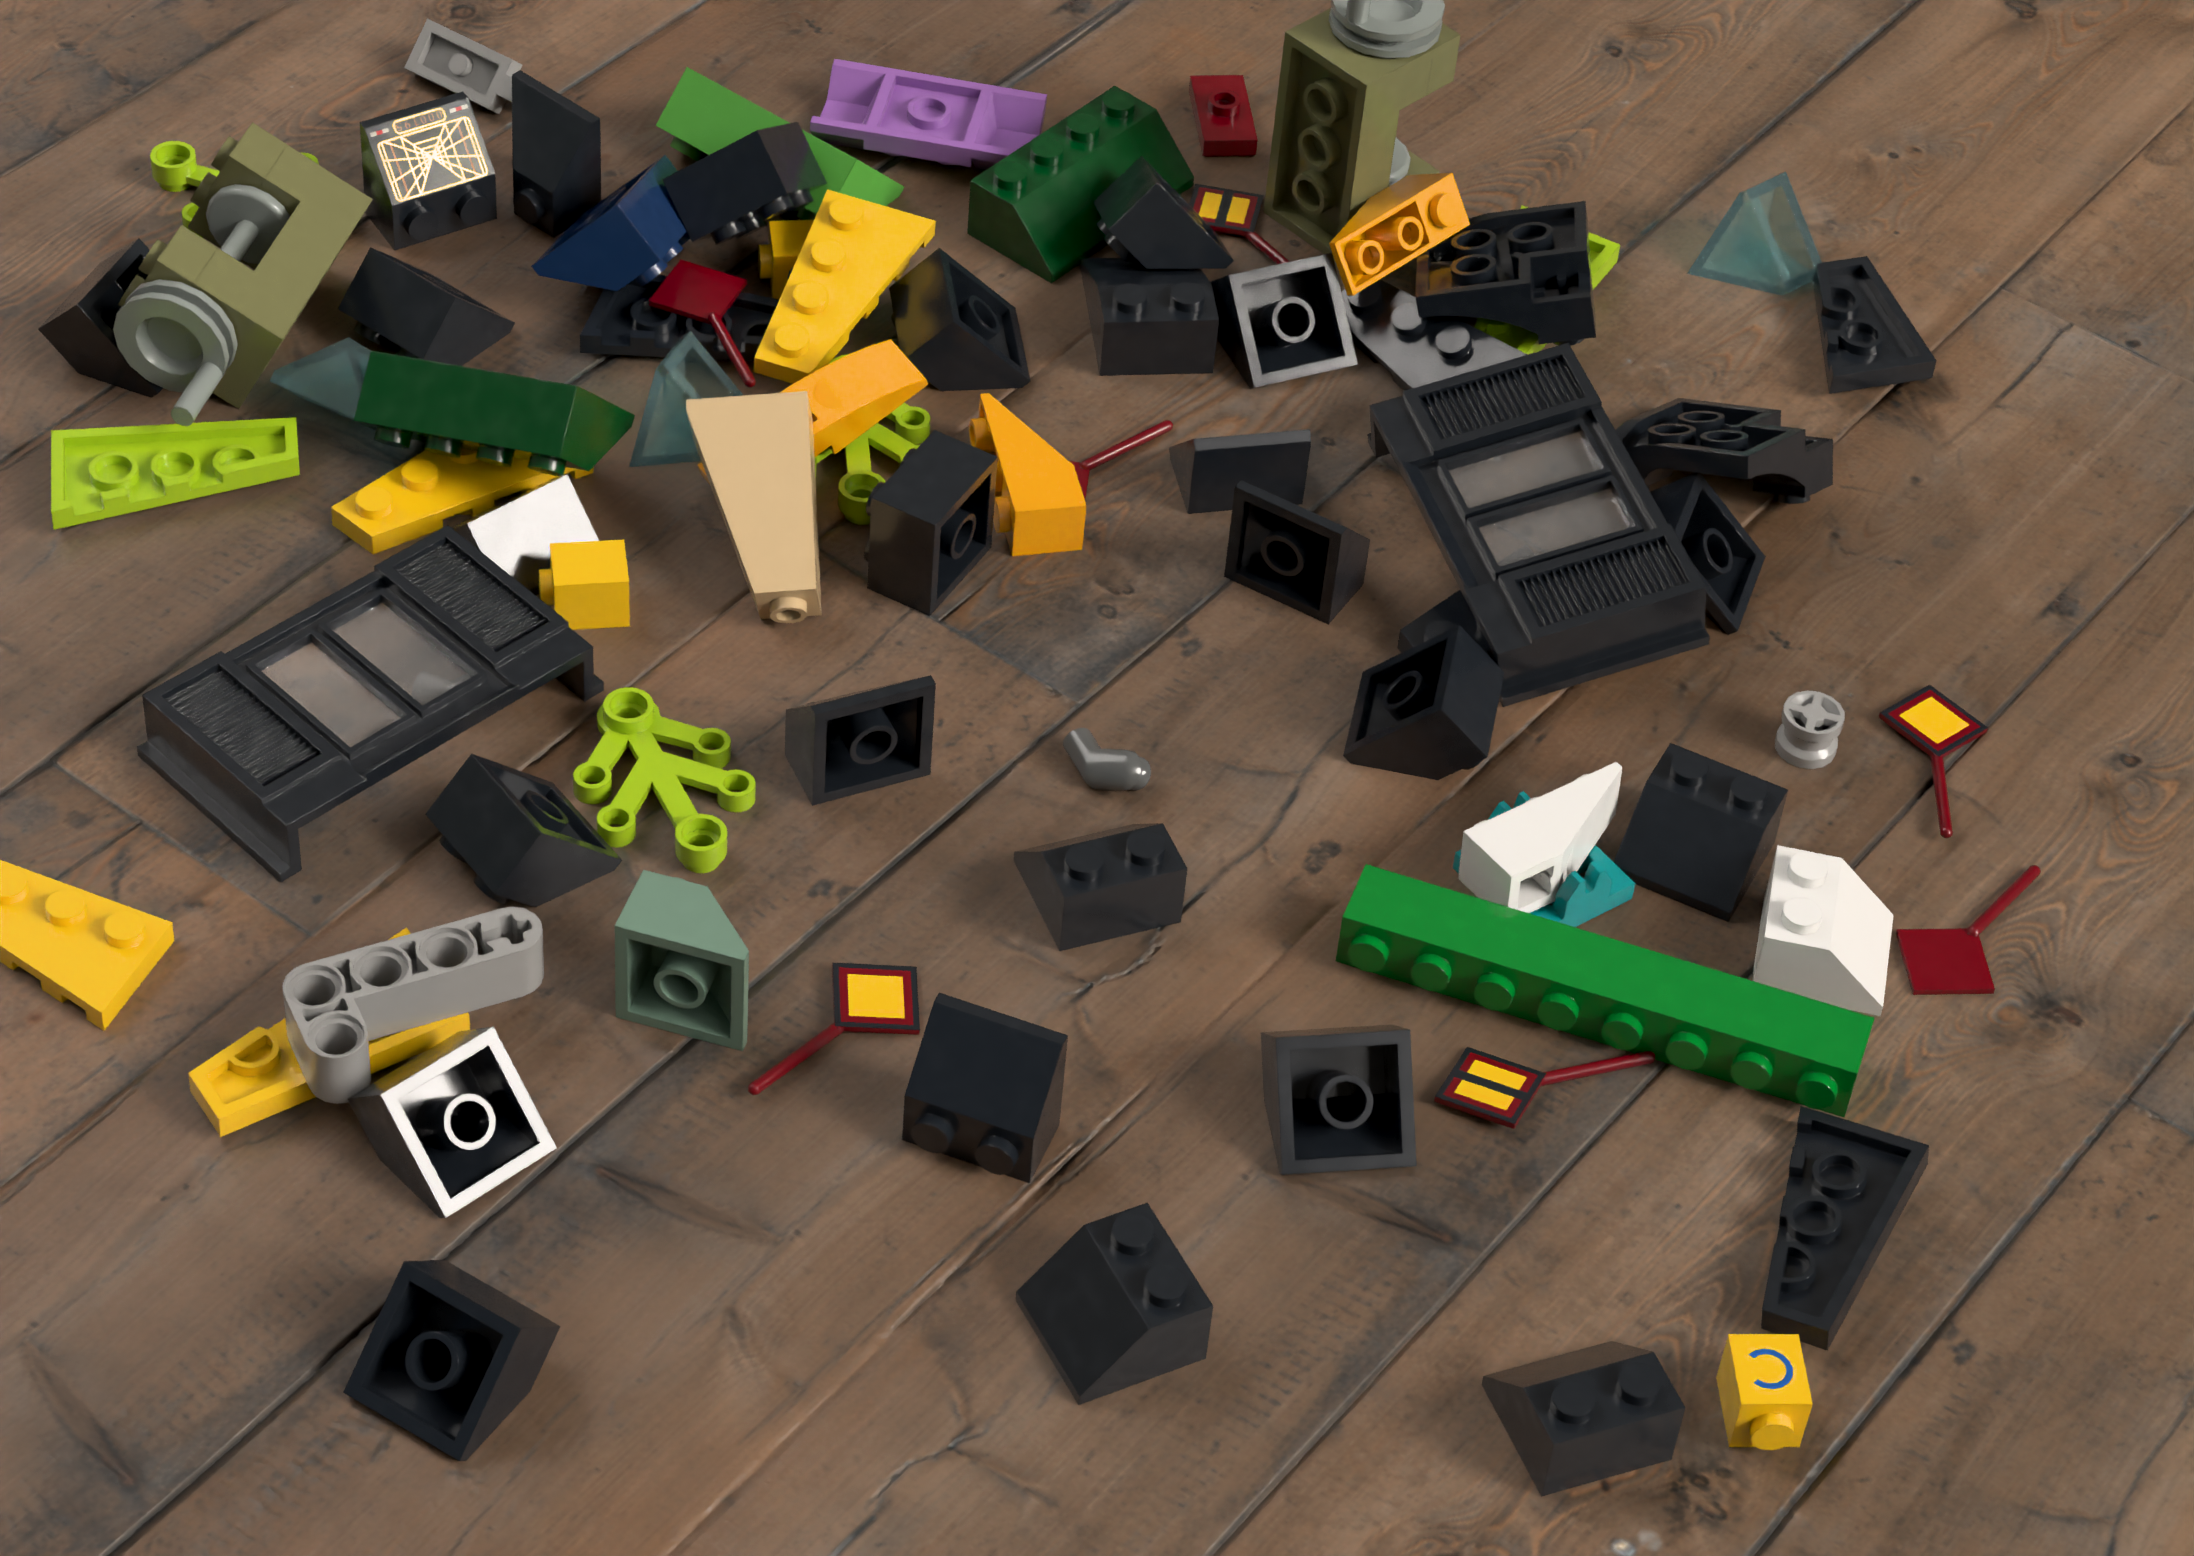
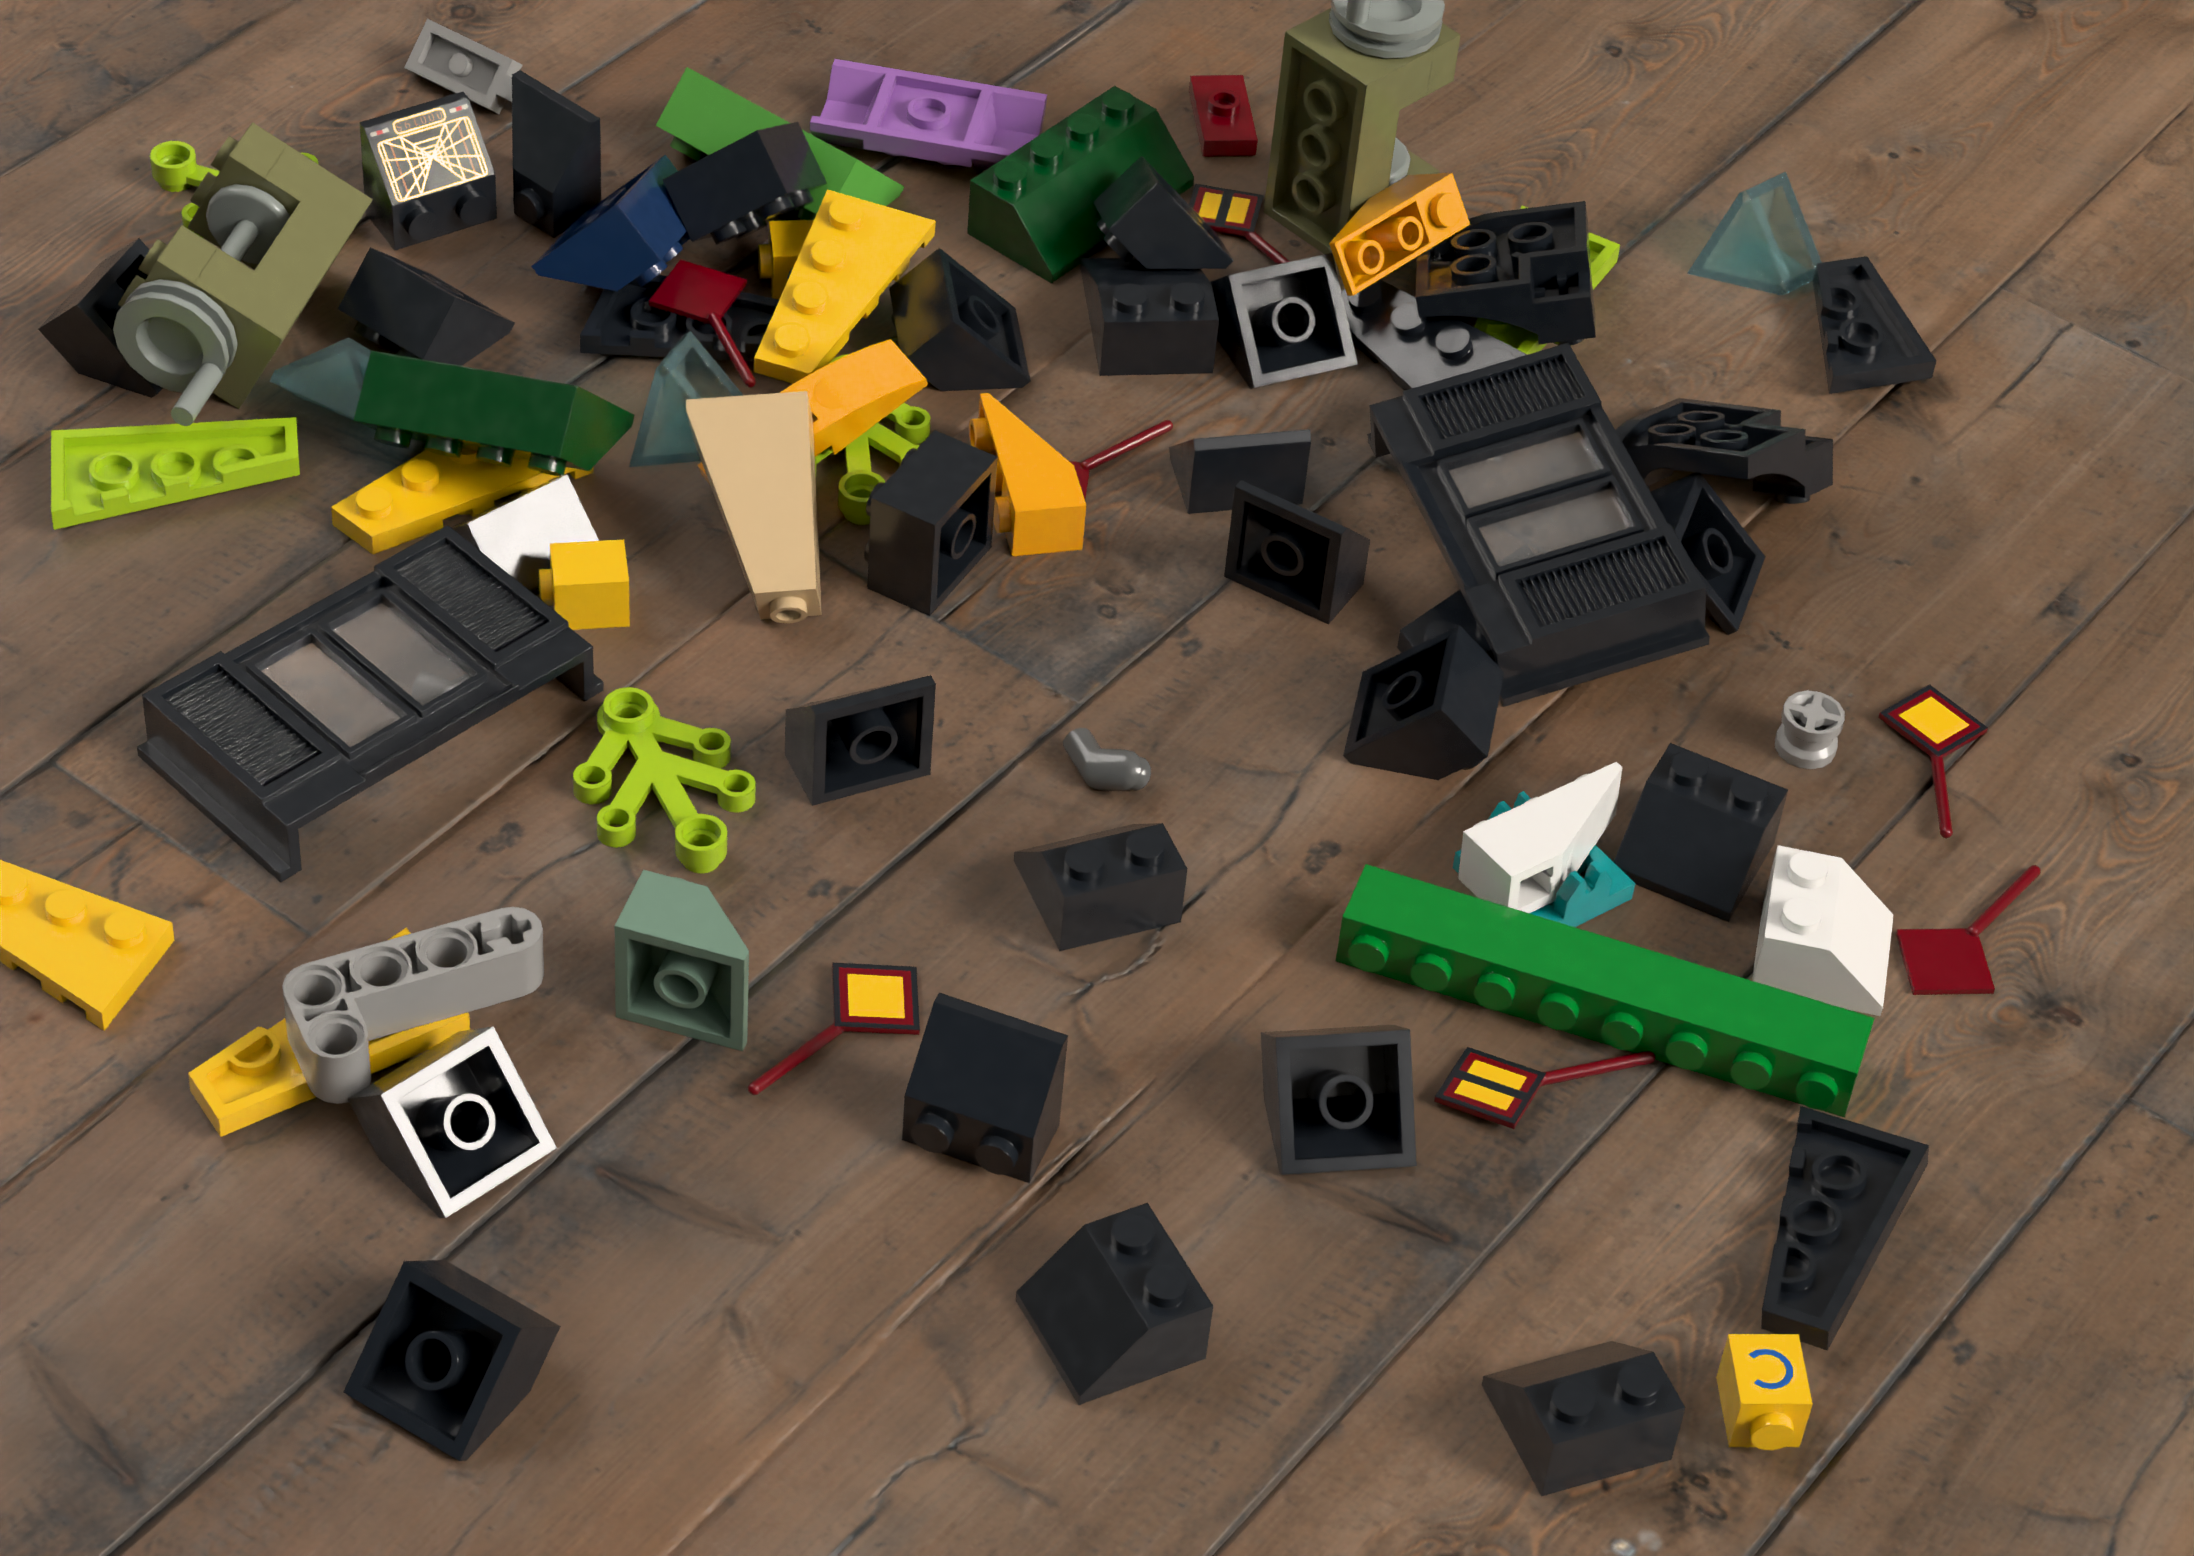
black slope [425,753,622,907] -> none

